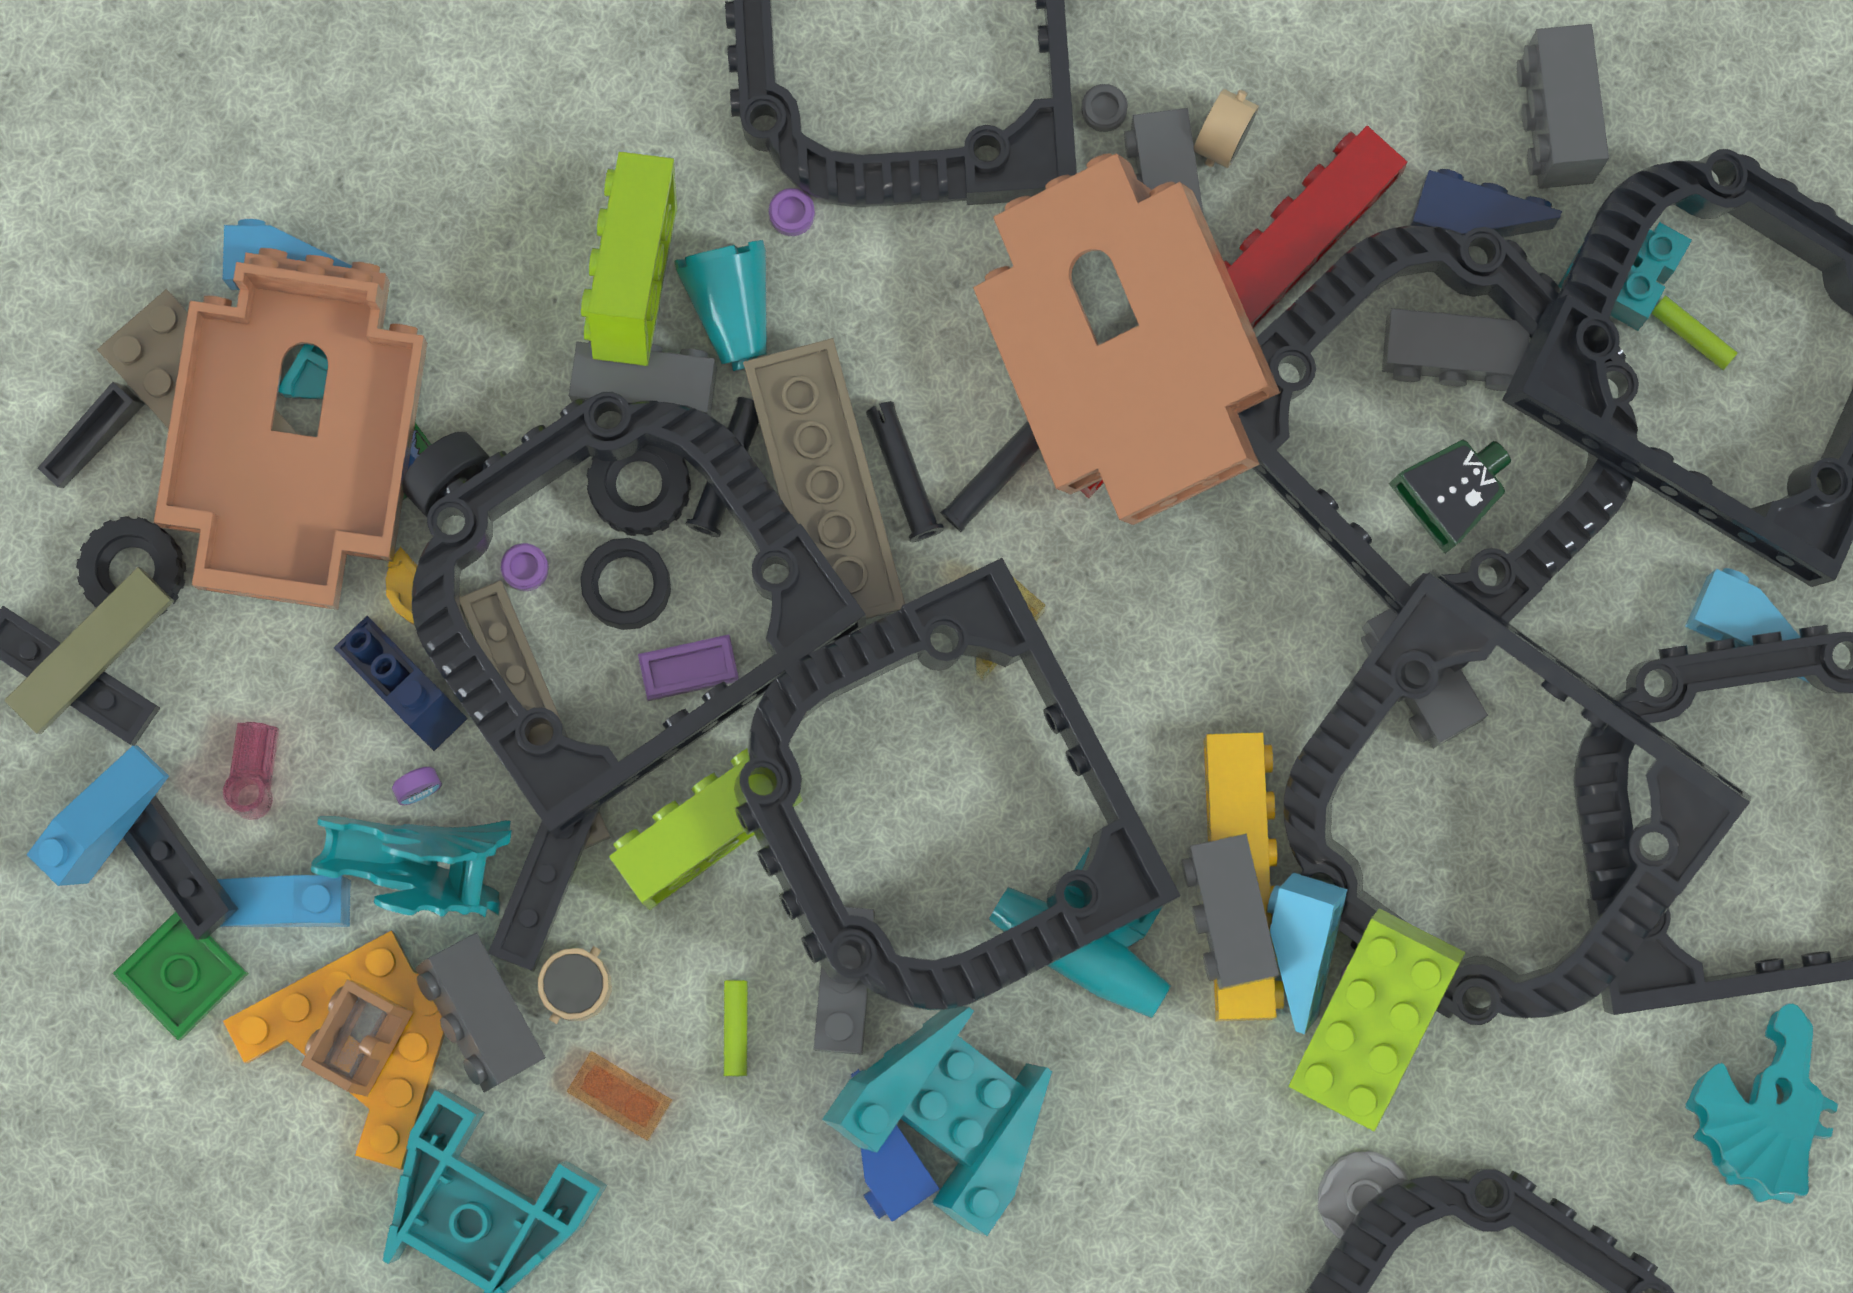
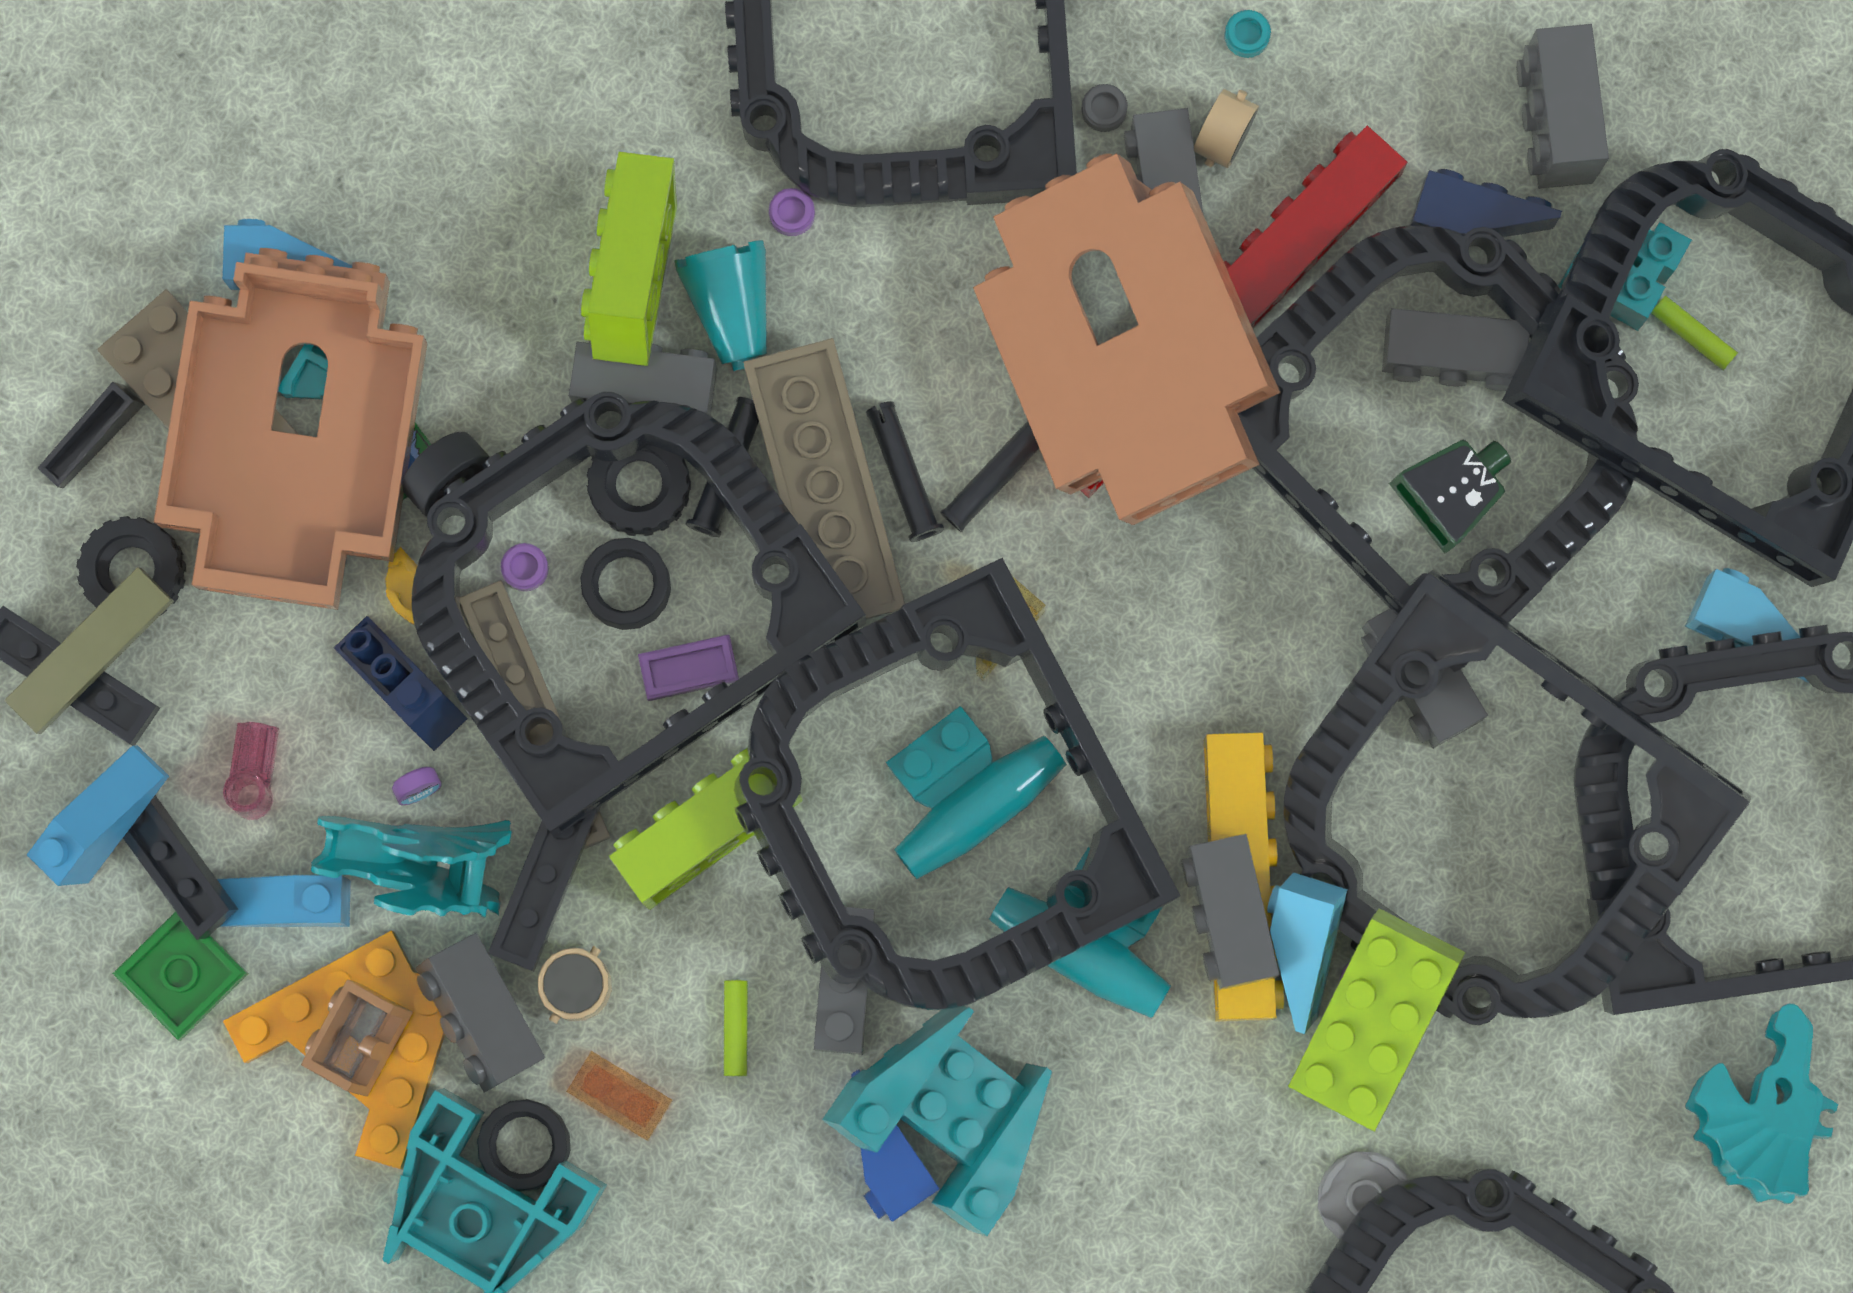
none -> black tyre [477,1099,571,1191]
none -> teal plate [886,706,1067,879]
none -> teal tile [1224,10,1271,58]

